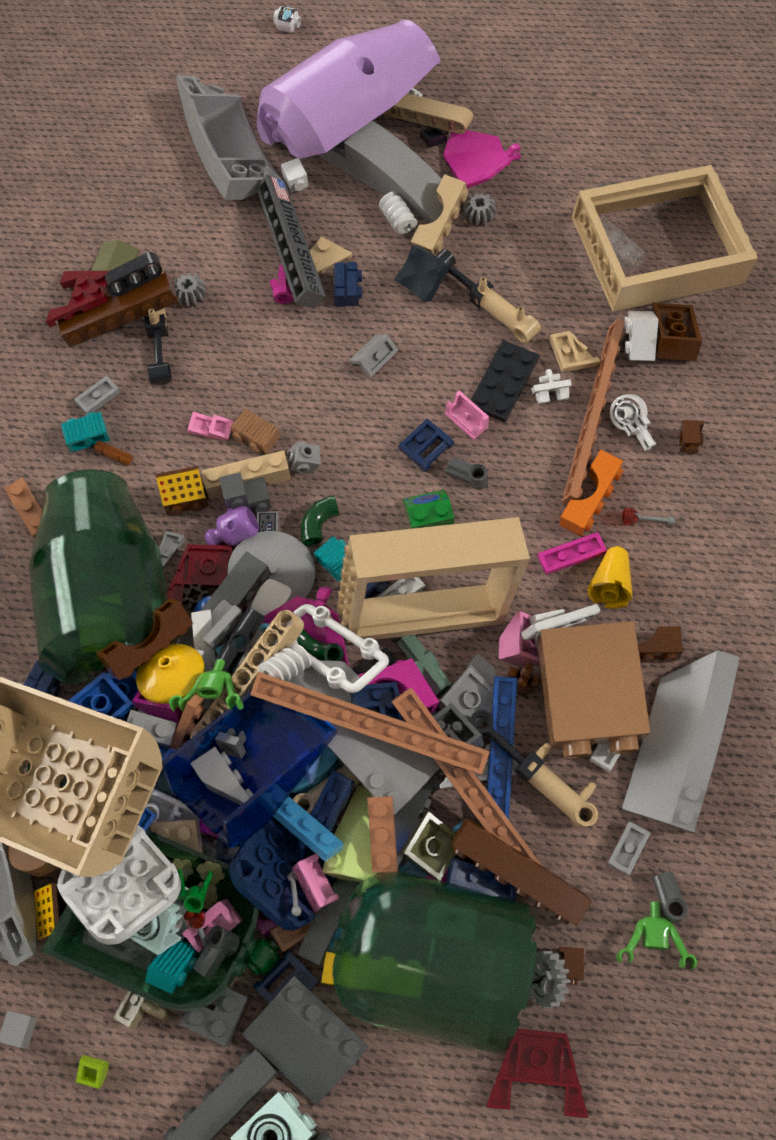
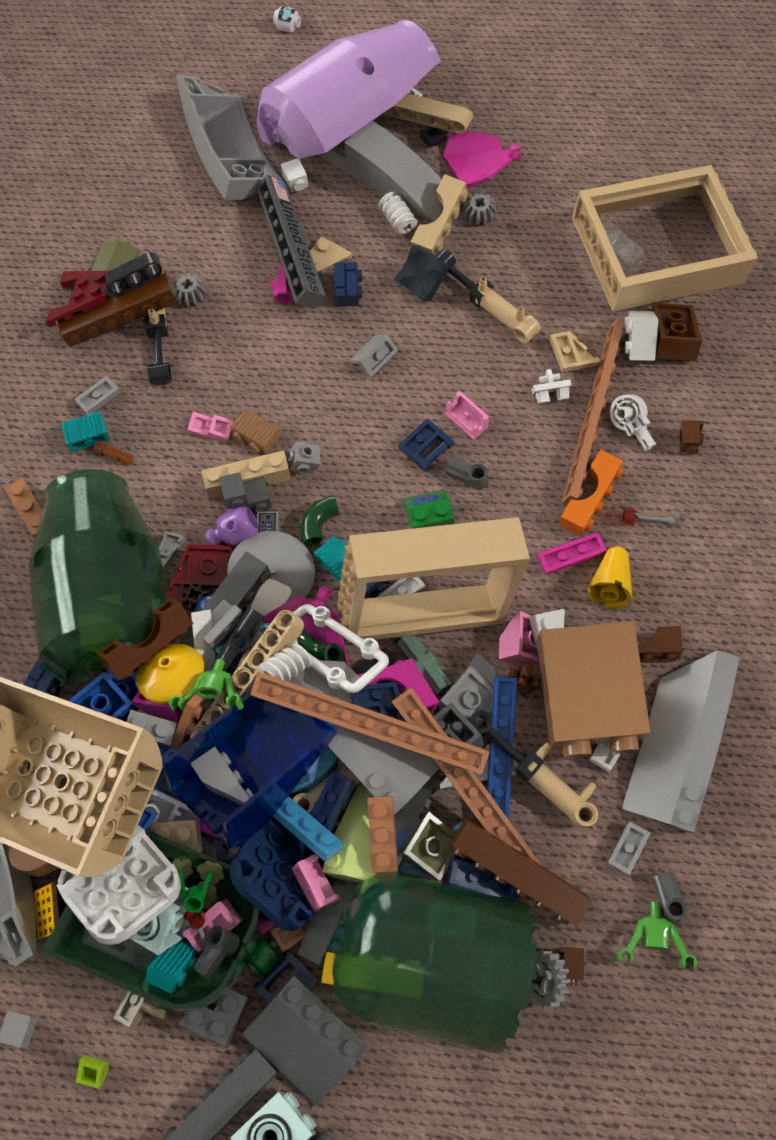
slope [155,466,209,515] -> none
dark grey tile [215,728,246,759] -> none
light grey hinge [287,872,301,916] -> none
black plate [471,340,540,423] -> none
dark red wing [487,1028,588,1118] -> none
white tile [521,604,600,640] -> none

